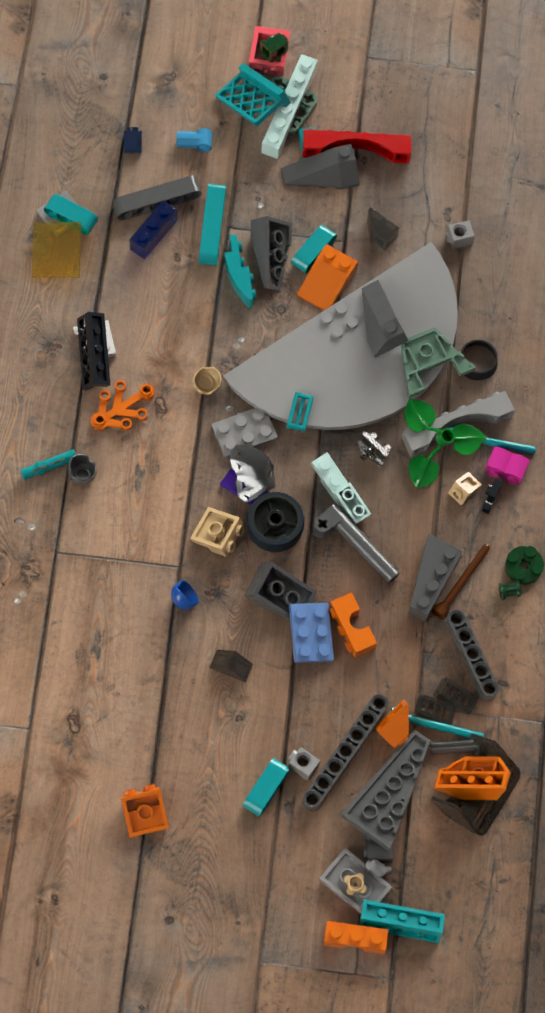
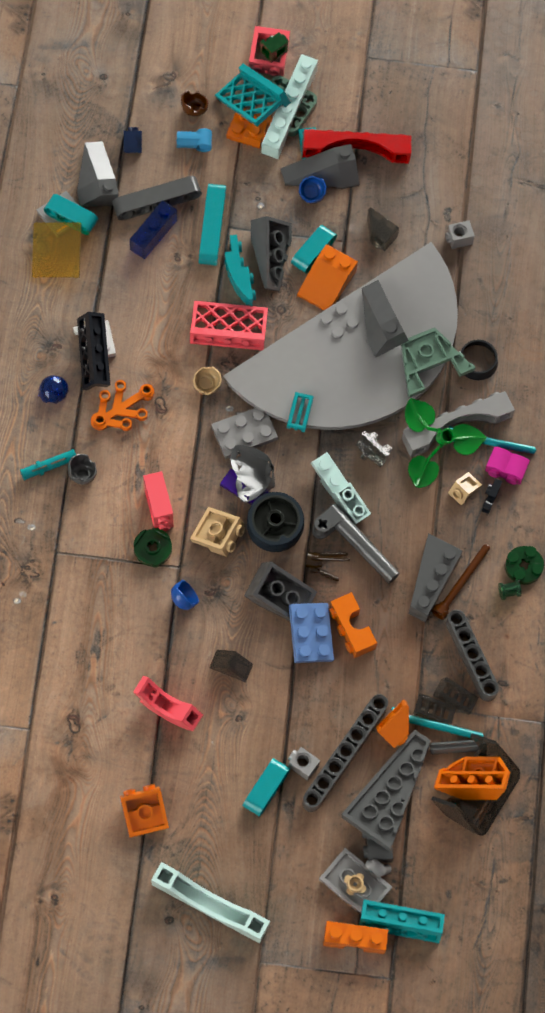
none -> clear blue hair [38,375,68,404]
none -> dark grey wedge [77,142,119,208]
none -> coral arch [133,676,203,731]
none -> dark green plate [134,528,172,568]
none -> coral window [143,471,174,531]
none -> light aqua arch [151,862,270,944]
none -> reddish brown hair [181,90,209,116]
none -> coral fence [190,301,268,350]
none -> orange plate [226,107,273,149]
none -> blue hair [299,176,327,204]
none -> dark brown plant [306,552,350,581]

